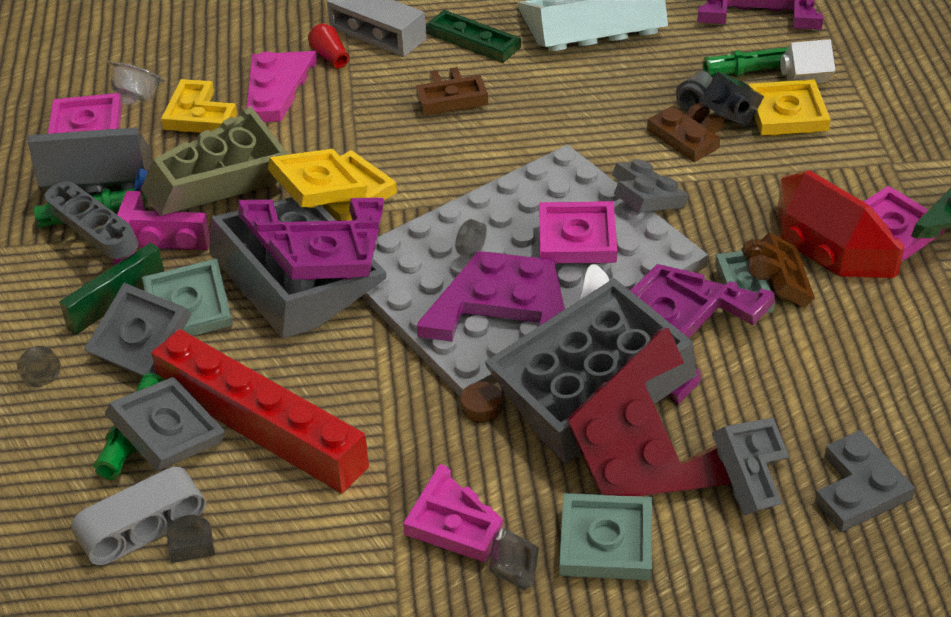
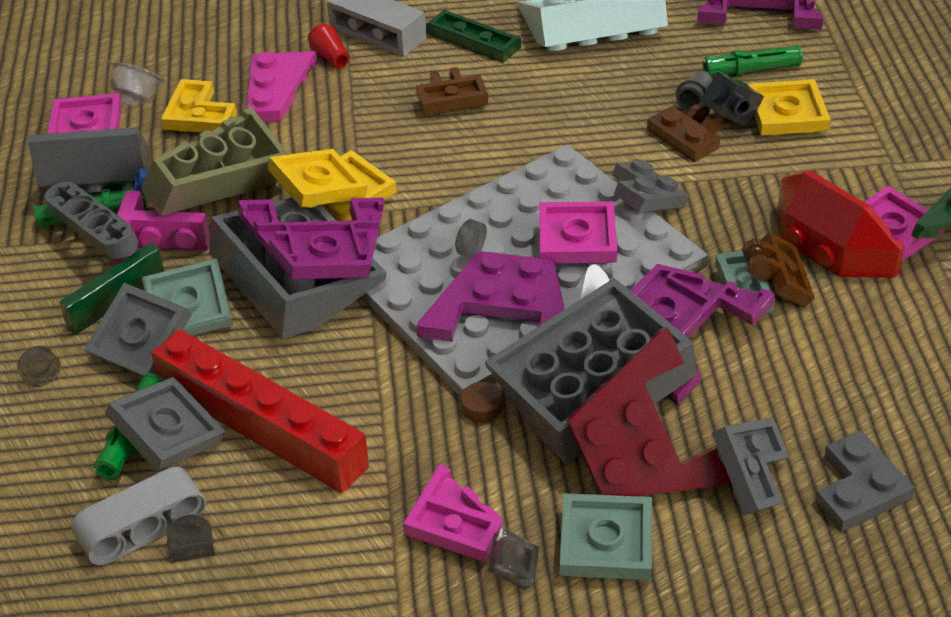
white brick [780,39,835,83] -> none

